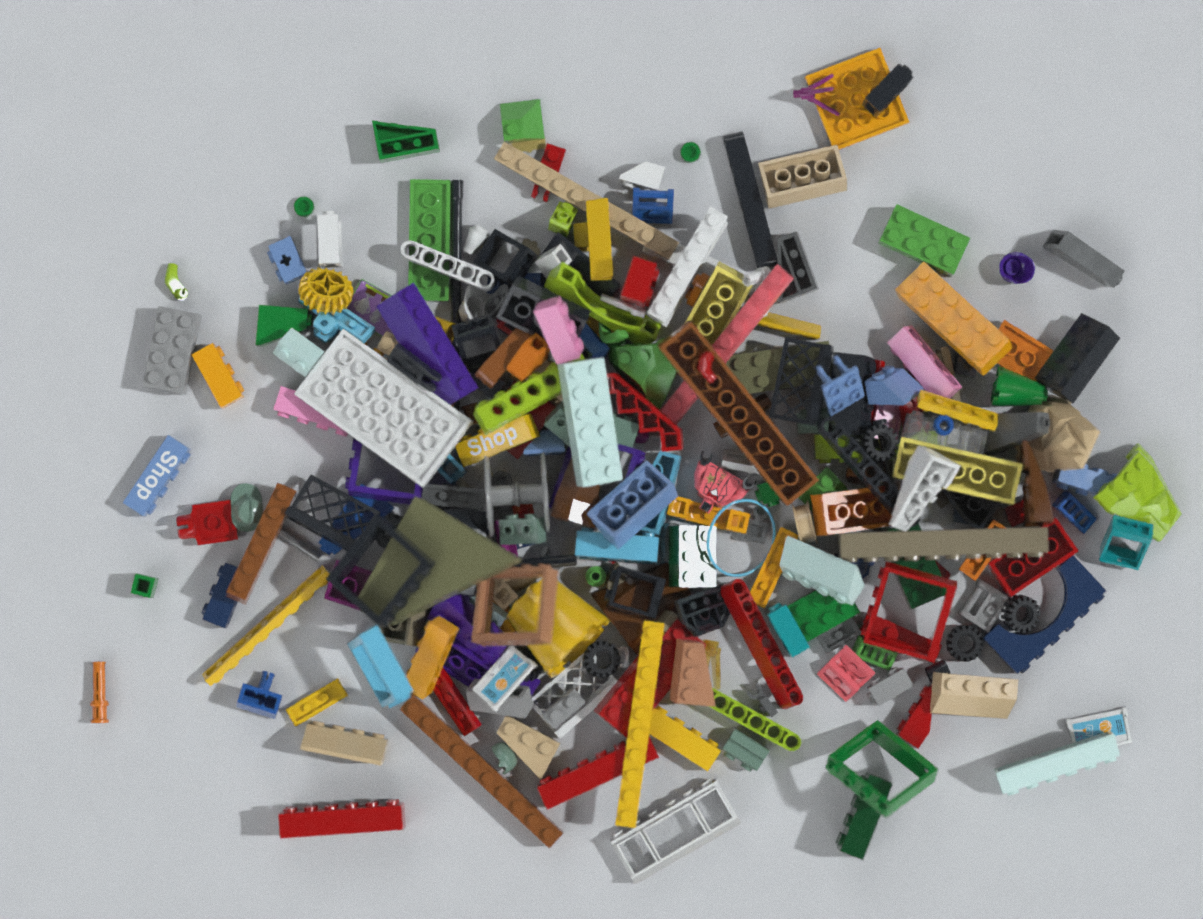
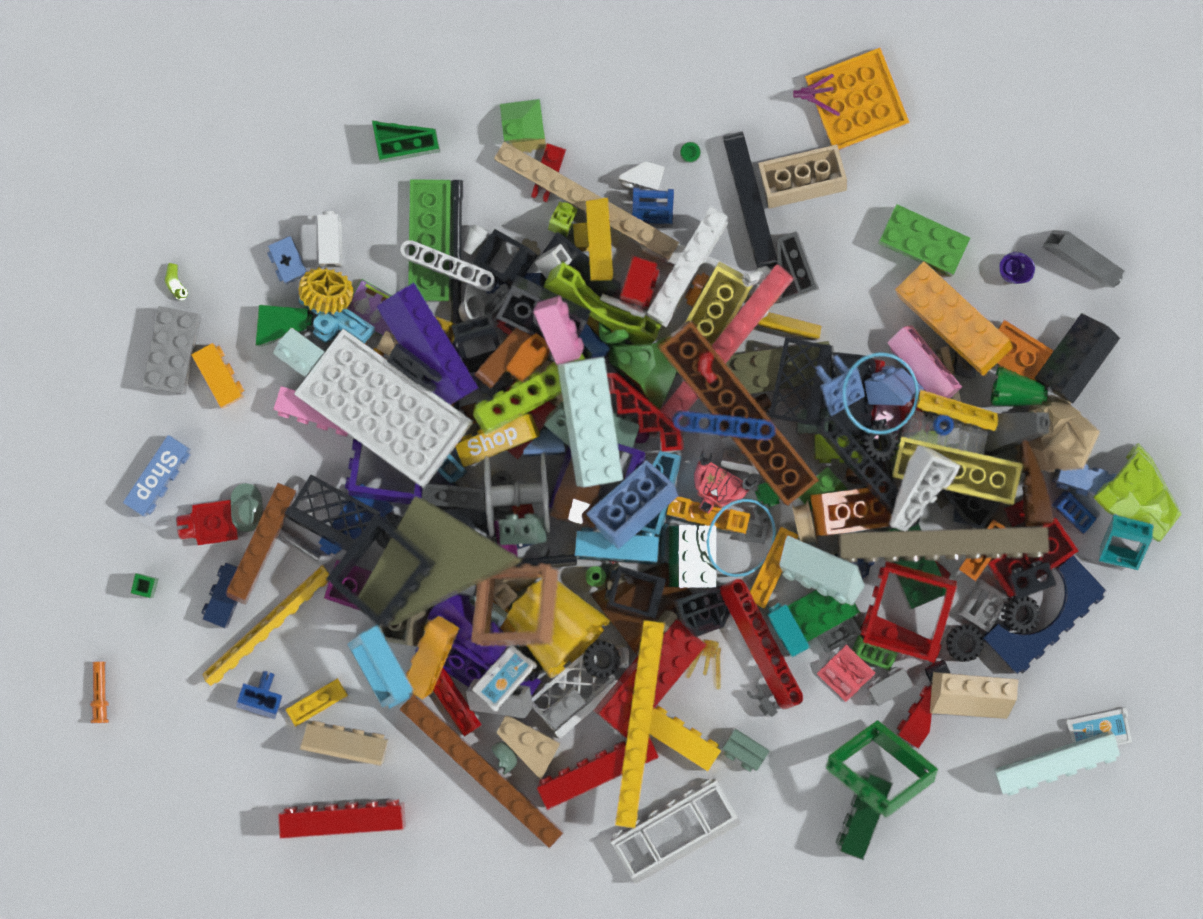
green tile [294,196,315,217] -> none
nougat wedge [669,639,716,707] -> none
lime beam [709,687,801,751] -> none
black window [861,63,914,118] -> none
none -> blue beam [672,411,775,440]
none -> medium azure piece [843,353,919,434]
none -> black brick [1007,560,1057,599]

